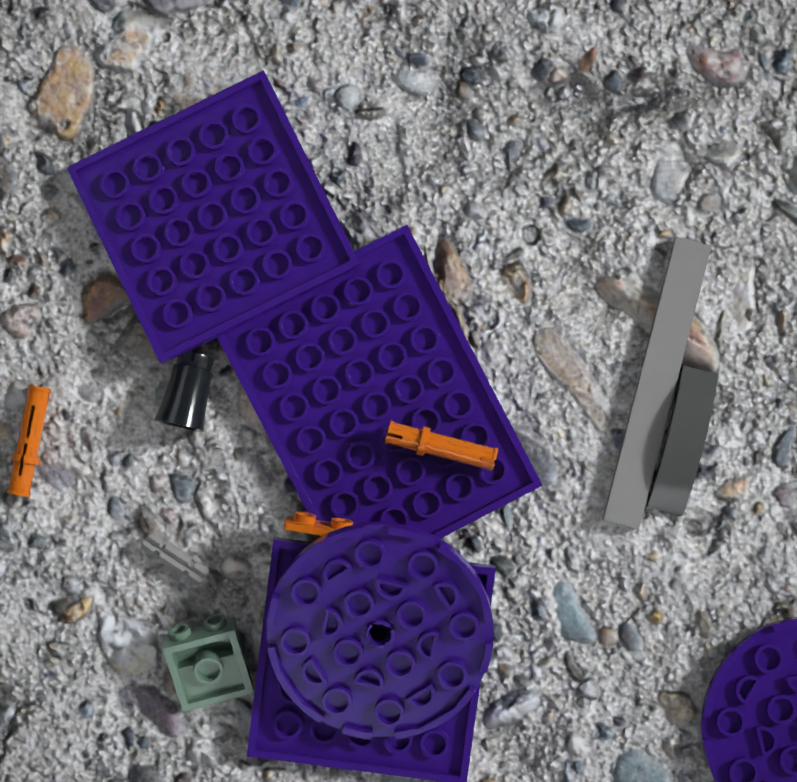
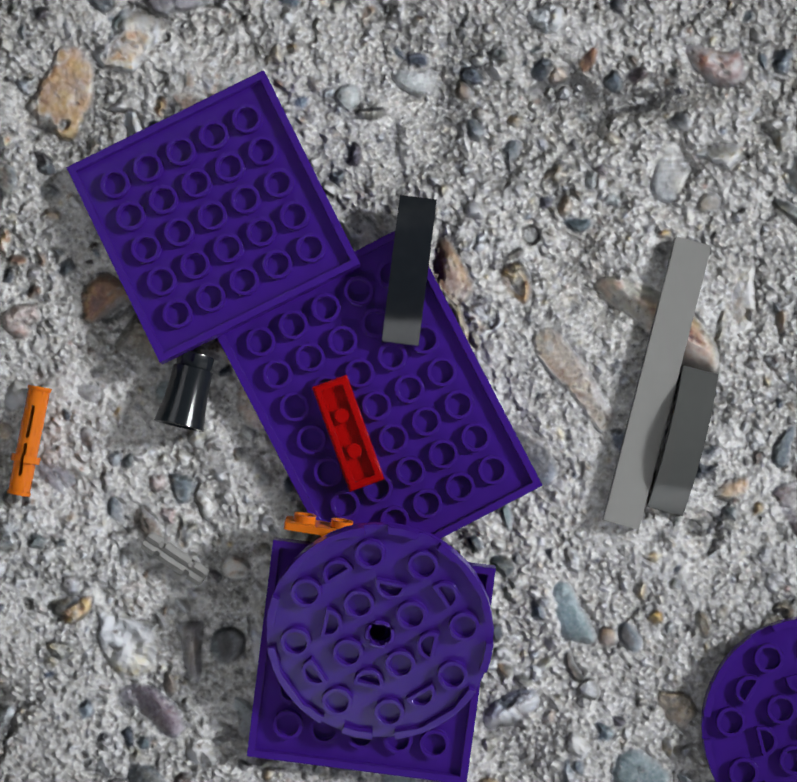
sand green plate [162,614,254,712] -> none
orange pin [384,420,498,471] -> none
none -> red tile [312,375,385,492]
none -> black slope [382,195,437,346]

